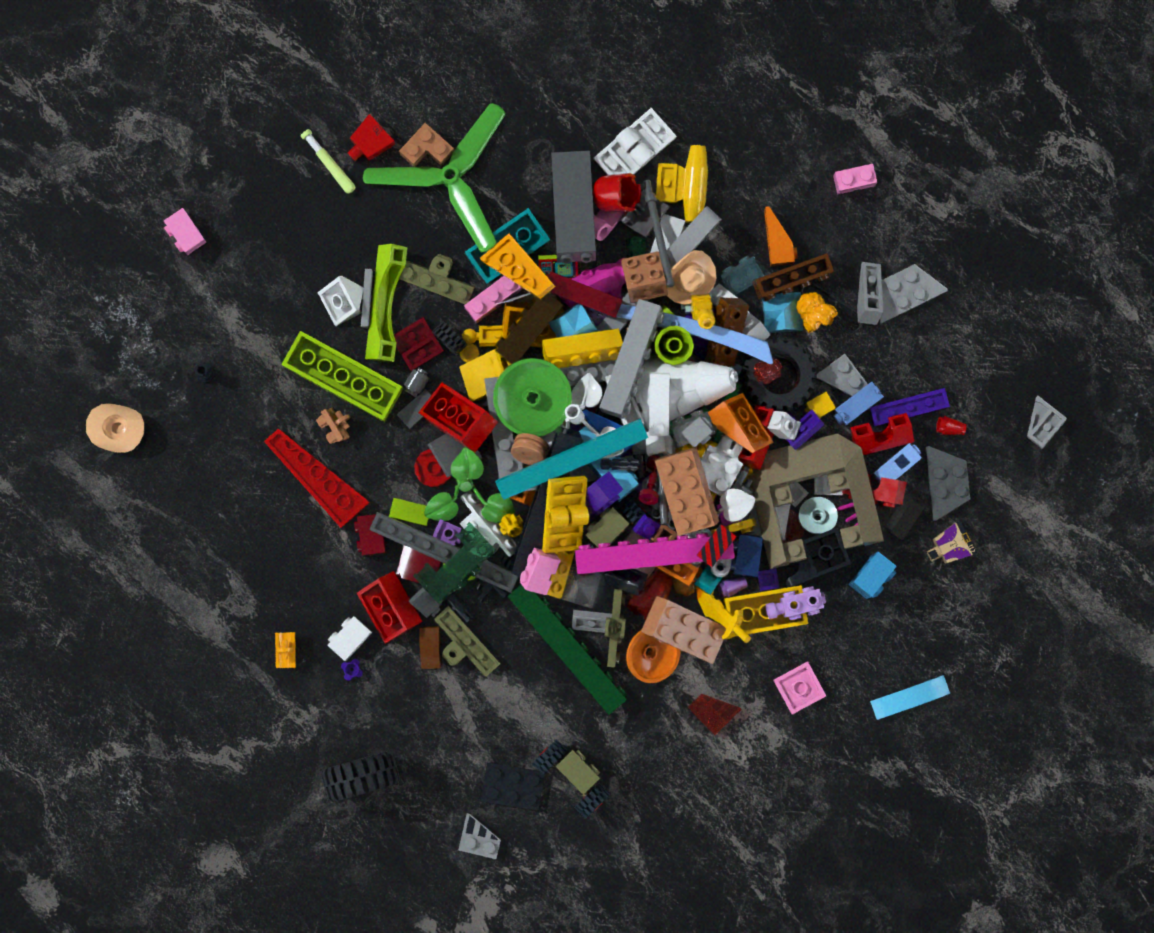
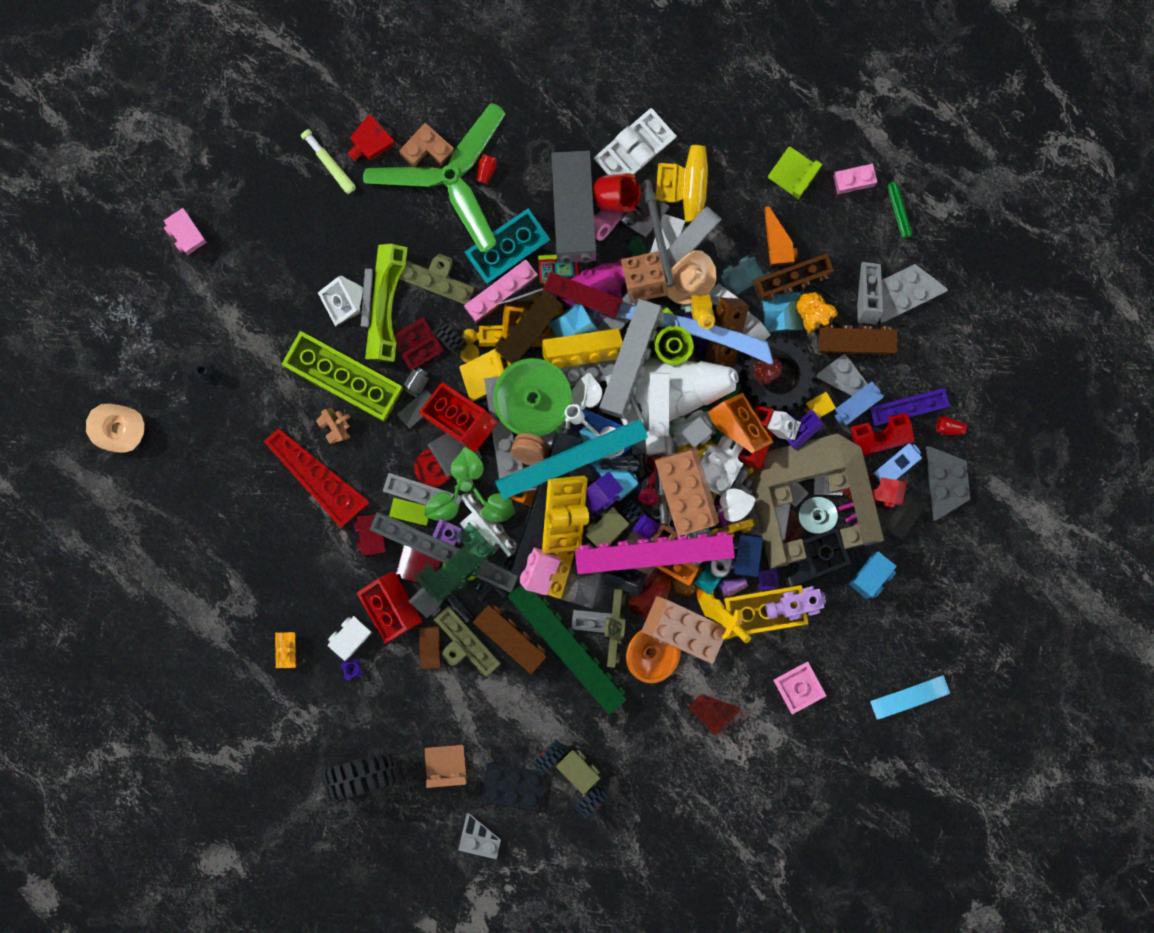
light orange wing [480,234,555,299] -> none
yellow gear [499,514,523,538] -> none
tile [697,524,736,567] -> none
torso [927,520,977,564] -> none
light grey wing [1027,396,1067,449] -> none
none -> light grey plate [383,473,462,515]
none -> nougat bracket [425,745,467,788]
none -> reddish brown brick [473,605,547,674]
none -> red cone [476,154,498,184]
none -> lime bracket [768,147,822,199]
none -> reddish brown brick [818,325,897,355]
none -> green axle [887,182,912,238]

